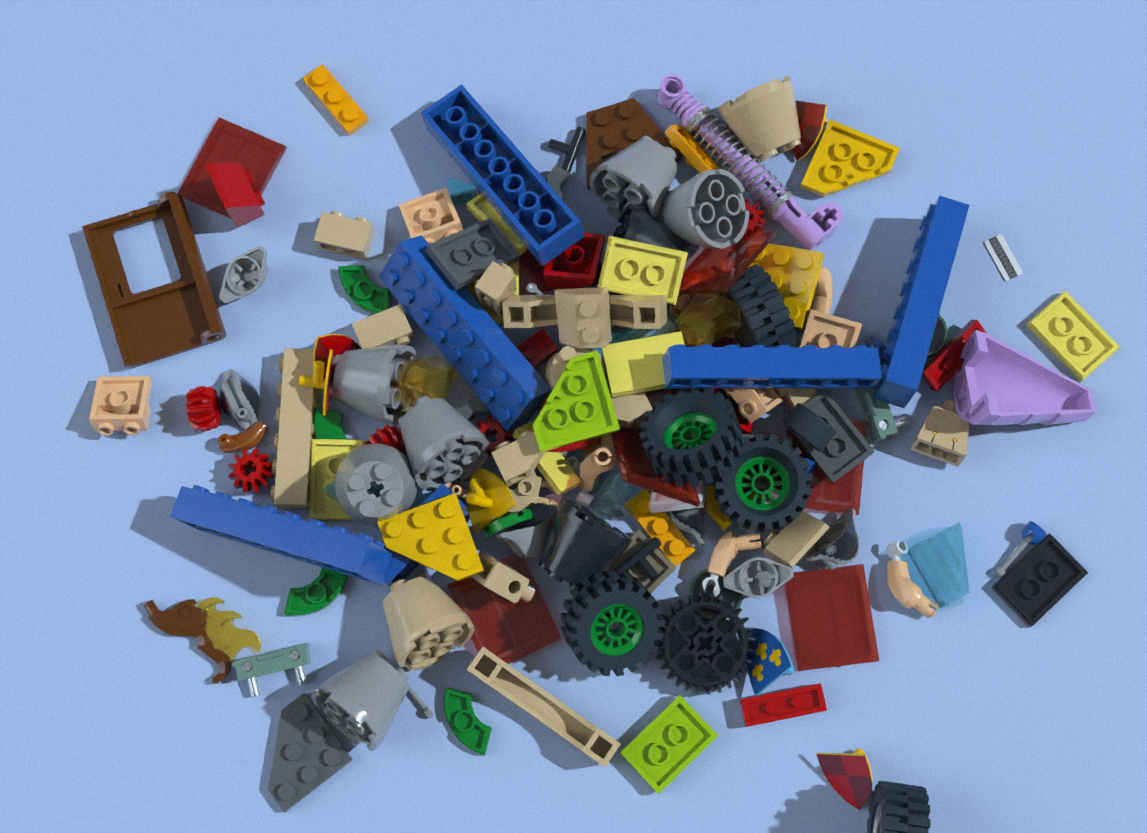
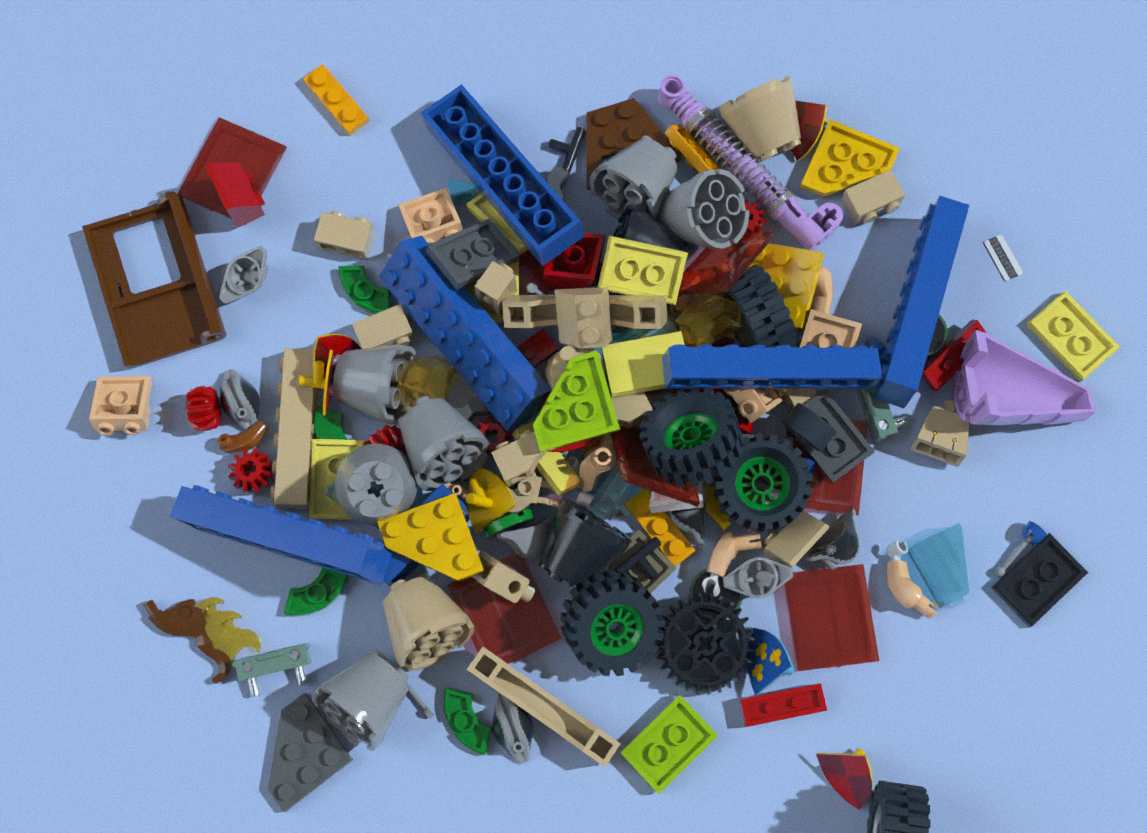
none -> light grey hat [492,693,533,764]
none -> tan brick [841,169,905,225]

